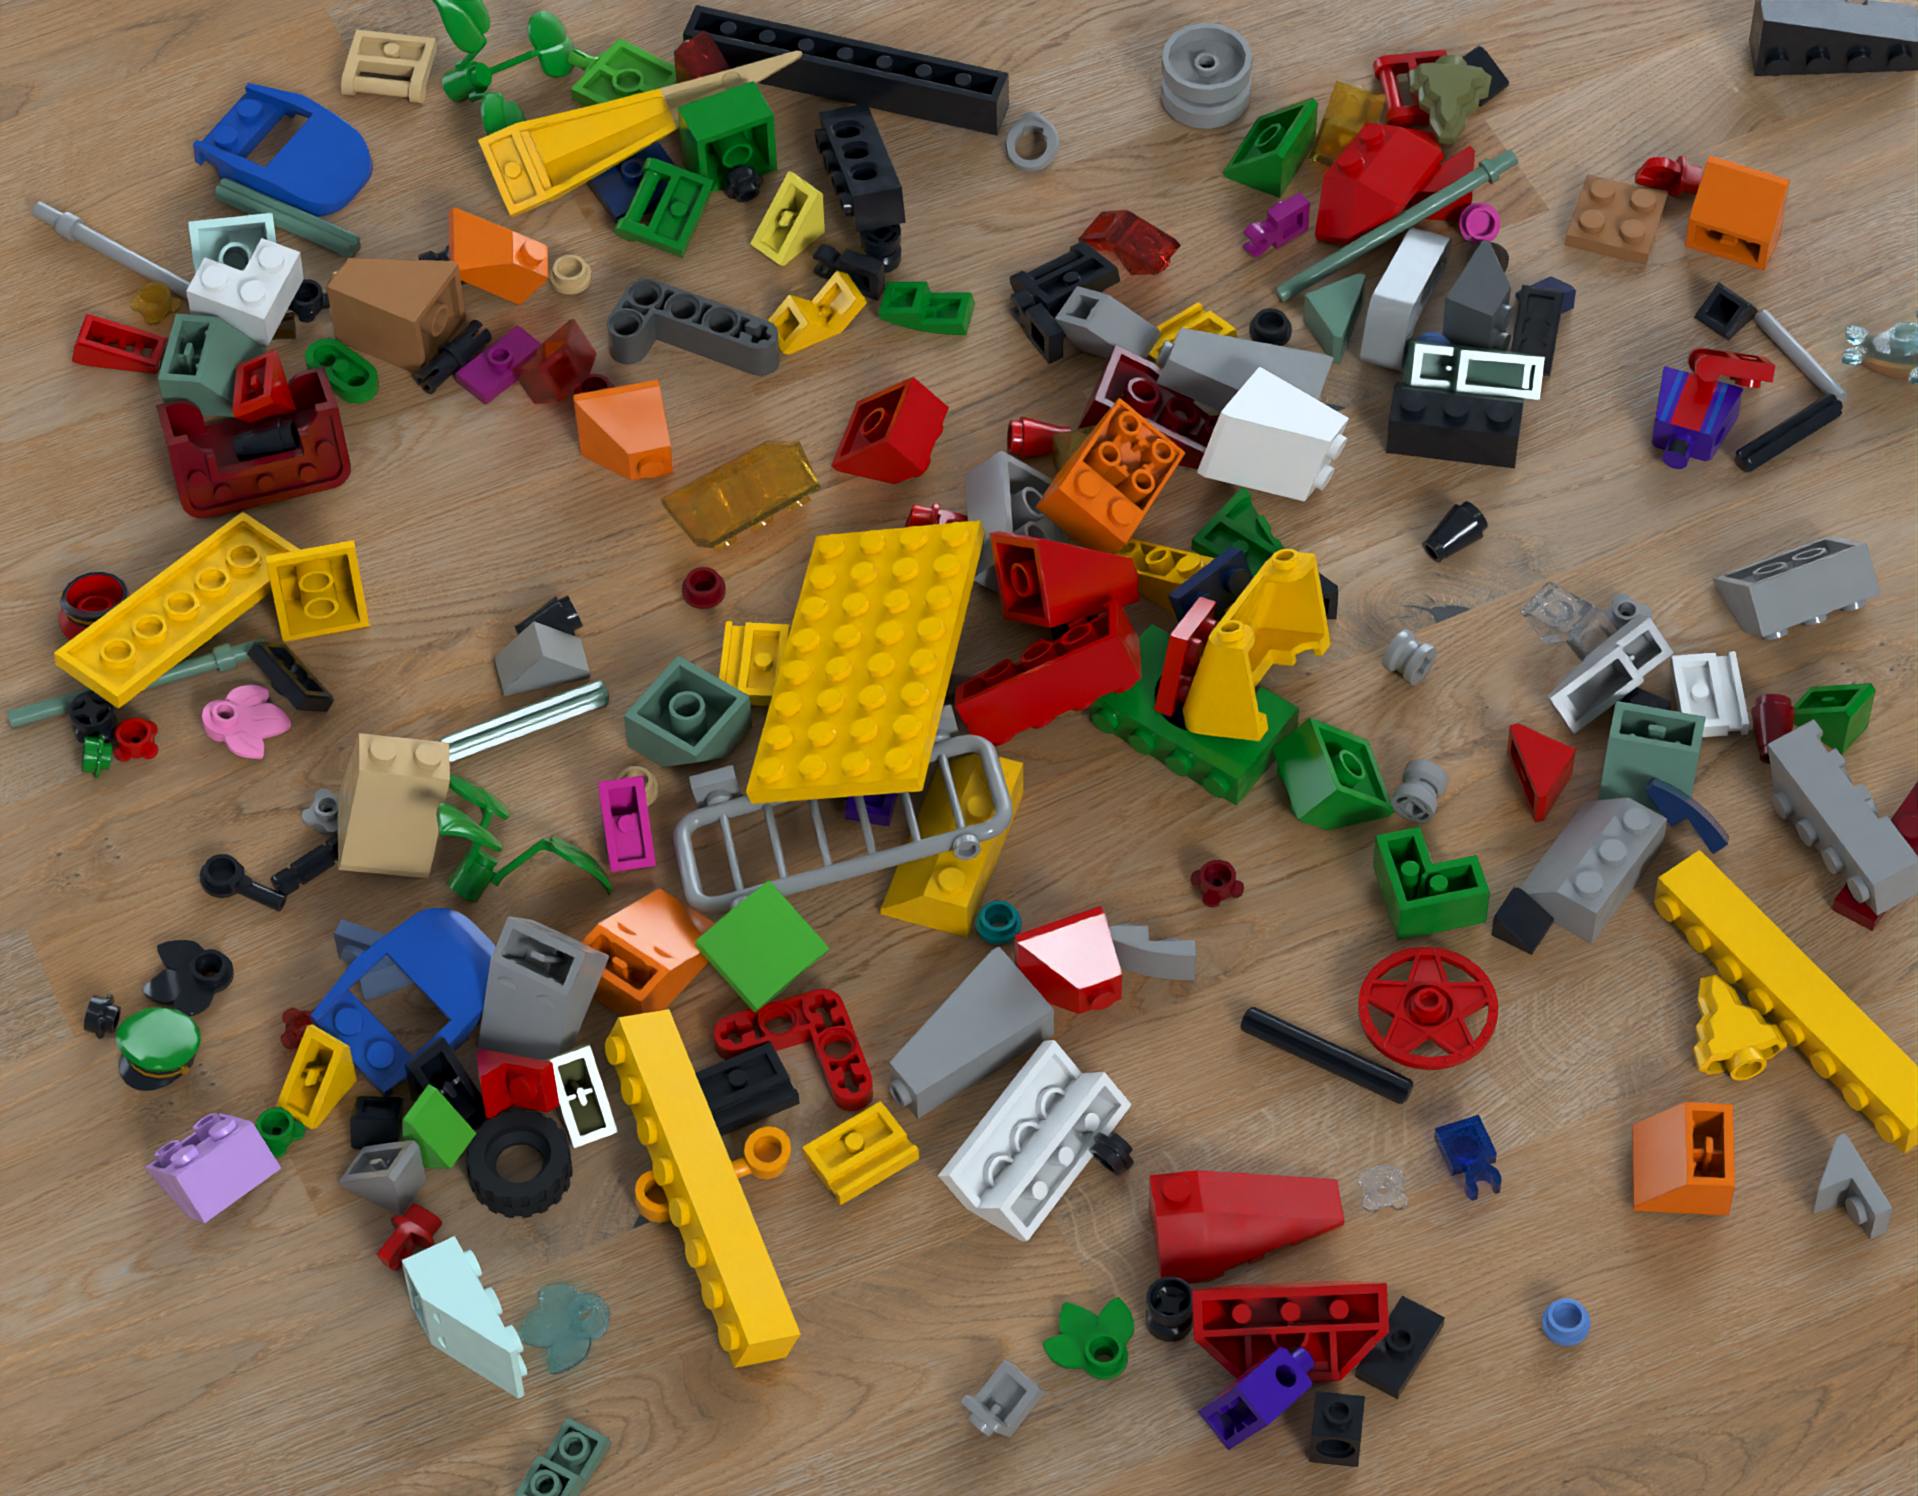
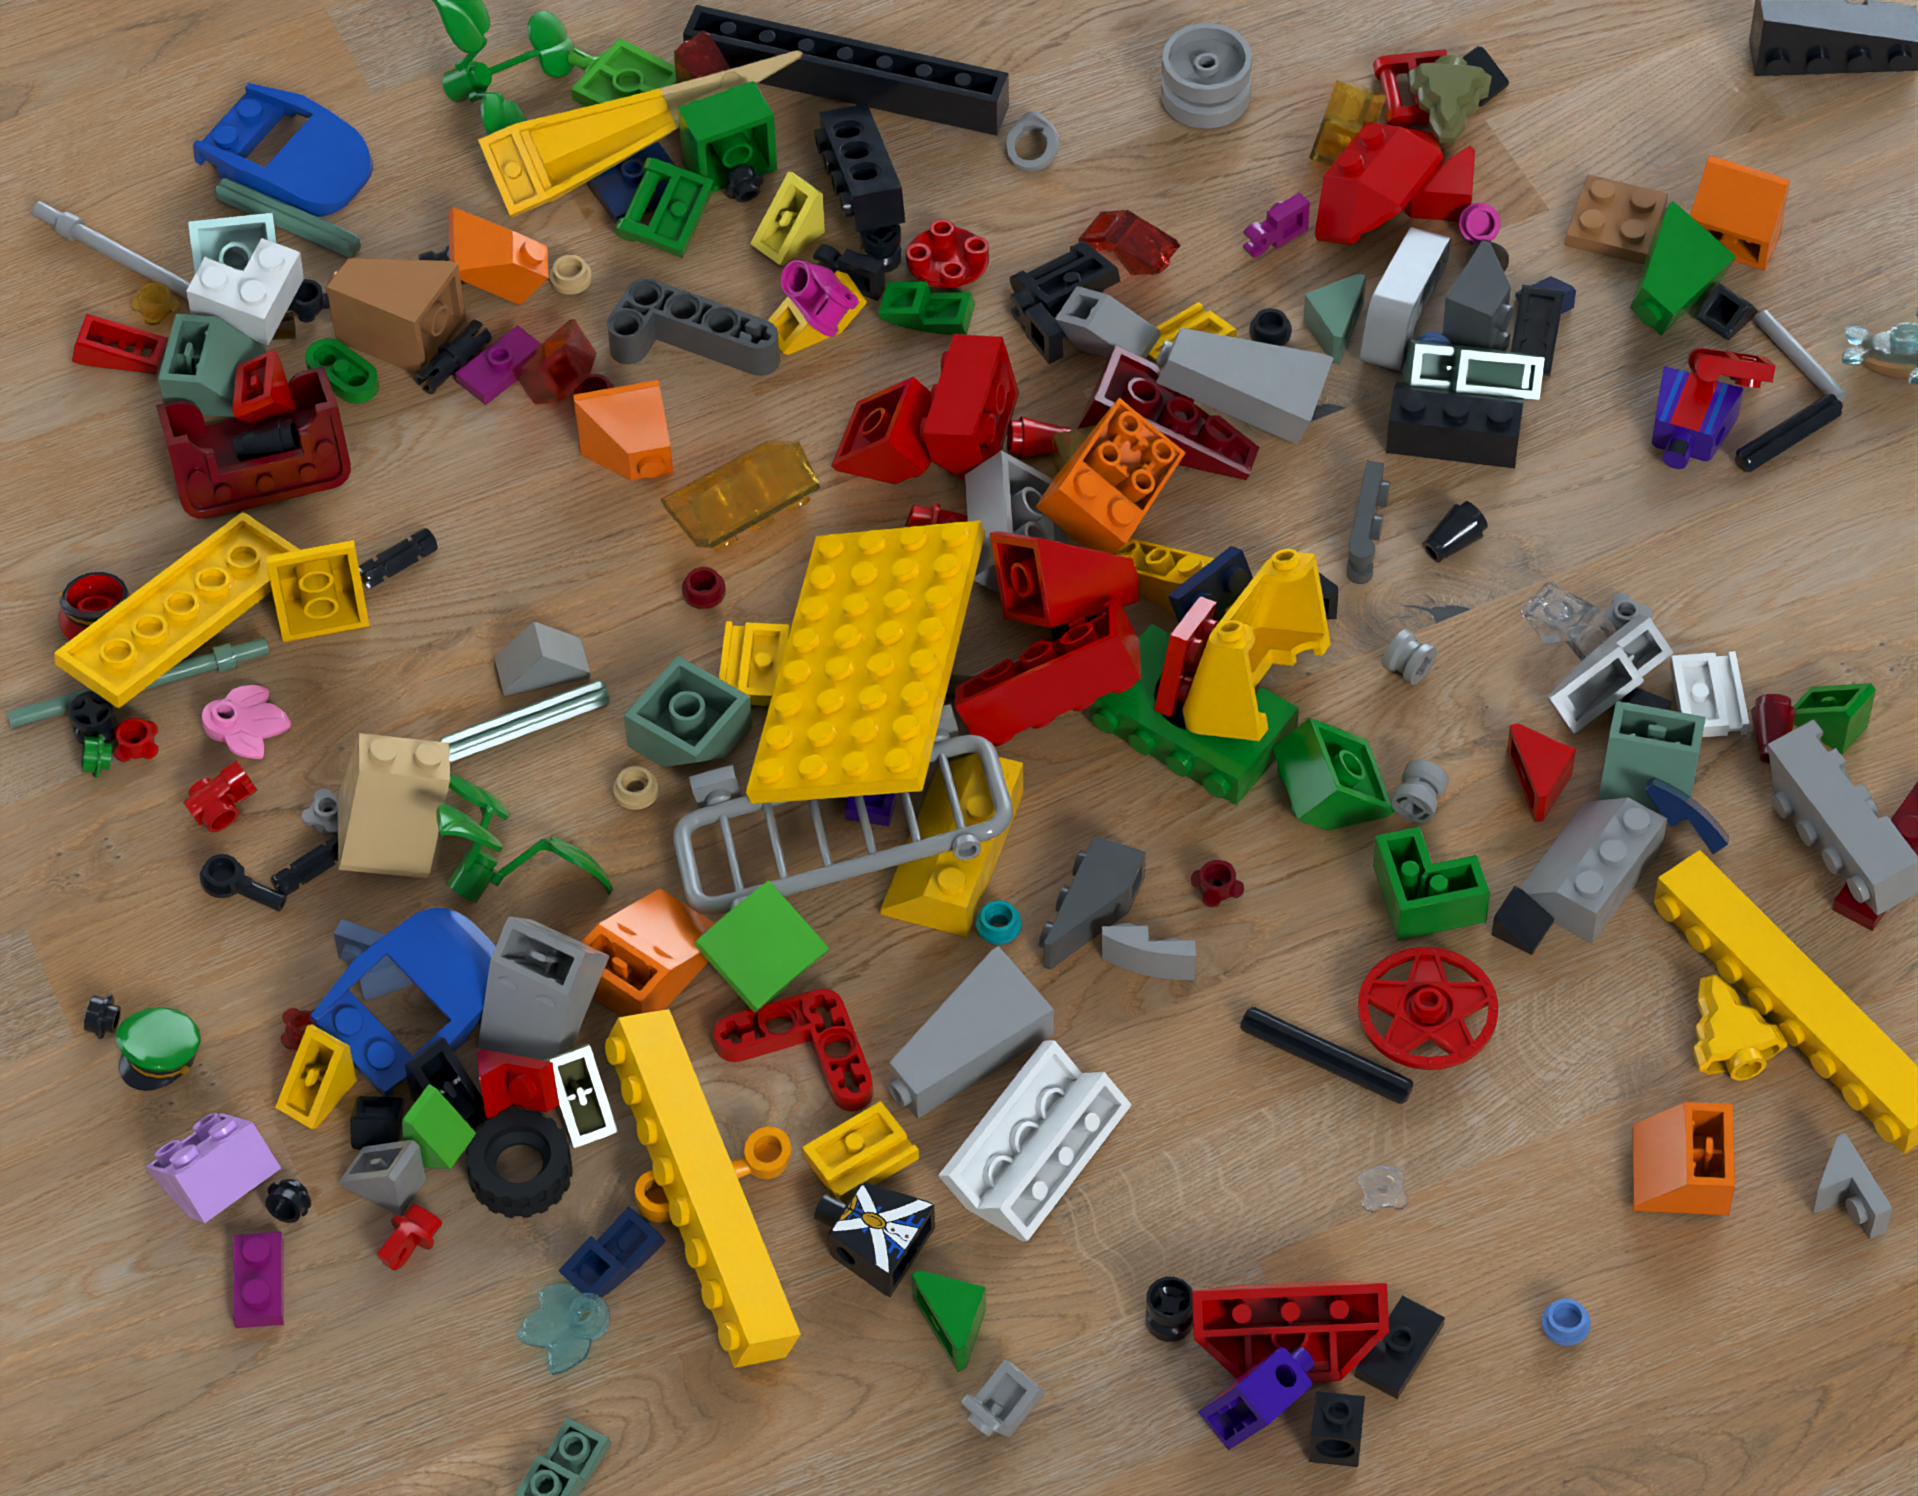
black plate [142,940,234,1017] -> none
black plate [247,642,334,712] -> none
green plate [255,1107,306,1158] -> none
tan plate [341,29,437,104] -> none
light aqua slope [402,1236,528,1399] -> none
black cone [514,595,583,635] -> none
dark pink slope [598,775,656,872] -> none
black plate [695,1042,800,1136] -> none
slope [1015,906,1122,1014] -> none
green plate [1043,1297,1134,1380] -> none
black plate [1089,1131,1134,1175] -> none
red wedge [1149,1170,1344,1284] -> none
green wing [1191,487,1284,578] -> none
white slope [1197,367,1349,502] -> none
green slope [1222,98,1318,198] -> none
sand green bar [1274,149,1518,302] -> none
clear blue plate [1434,1115,1502,1201] -> none
red piece [1635,156,1702,197] -> none
light grey slope [1713,536,1880,640] -> none
none -> red plate [183,760,258,832]
none -> magenta plate [233,1232,284,1328]
none -> black plate [265,1179,311,1223]
none -> black axle [359,528,438,588]
none -> dark blue slope [558,1206,666,1303]
none -> dark pink piece [780,260,859,337]
none -> torso [814,1182,935,1297]
none -> red dish [906,219,989,288]
none -> green slope [911,1270,986,1372]
none -> red slope [920,334,1019,481]
none -> dark grey slope [1039,835,1146,970]
none -> dark grey plate [1347,460,1390,584]
none -> green slope [1630,201,1736,336]

